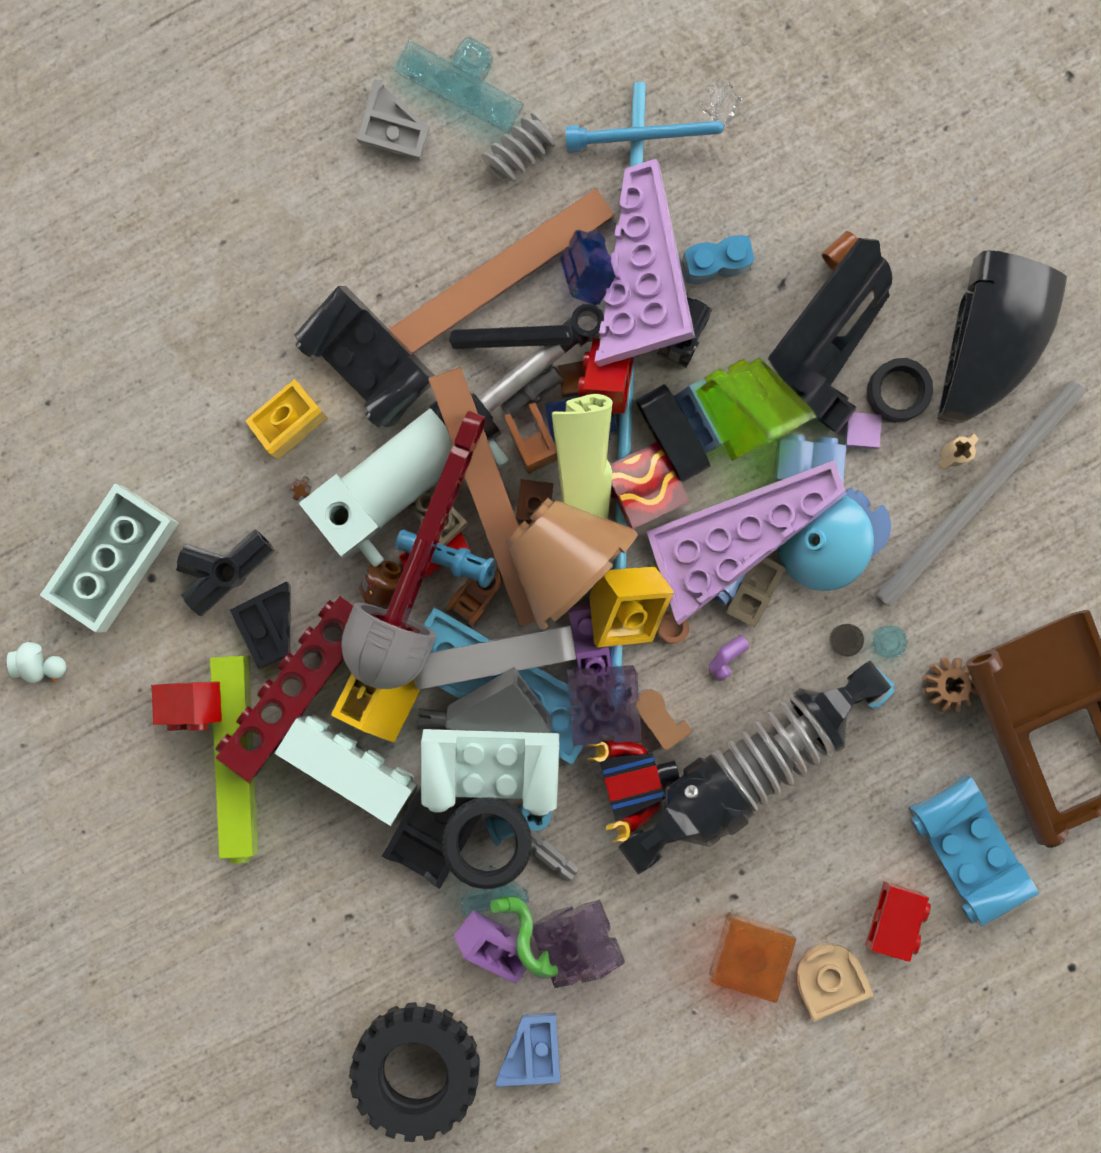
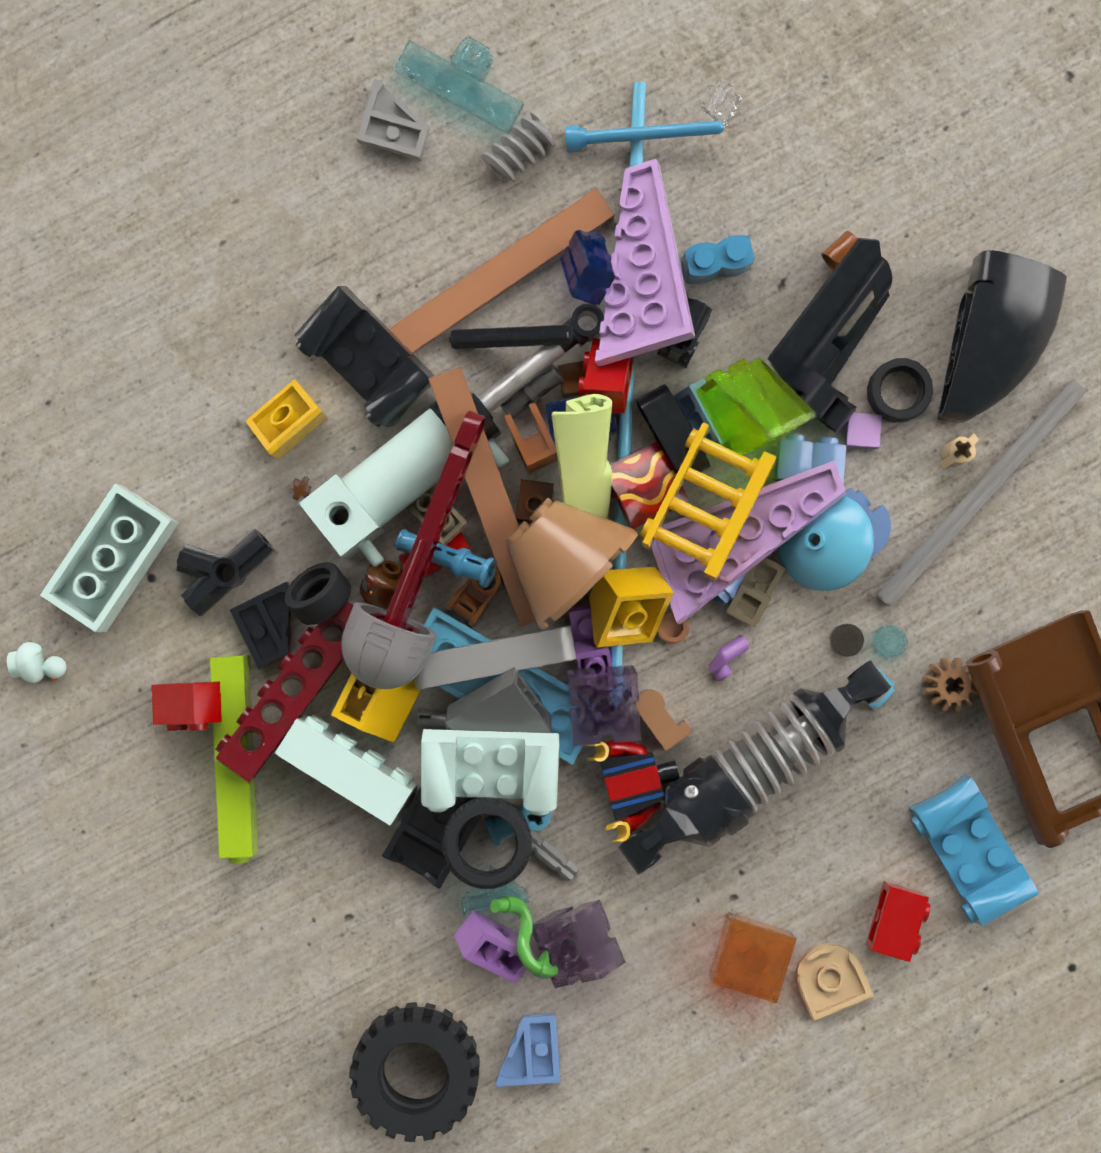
none -> black tyre [285,562,351,625]
none -> yellow fence [640,422,776,582]

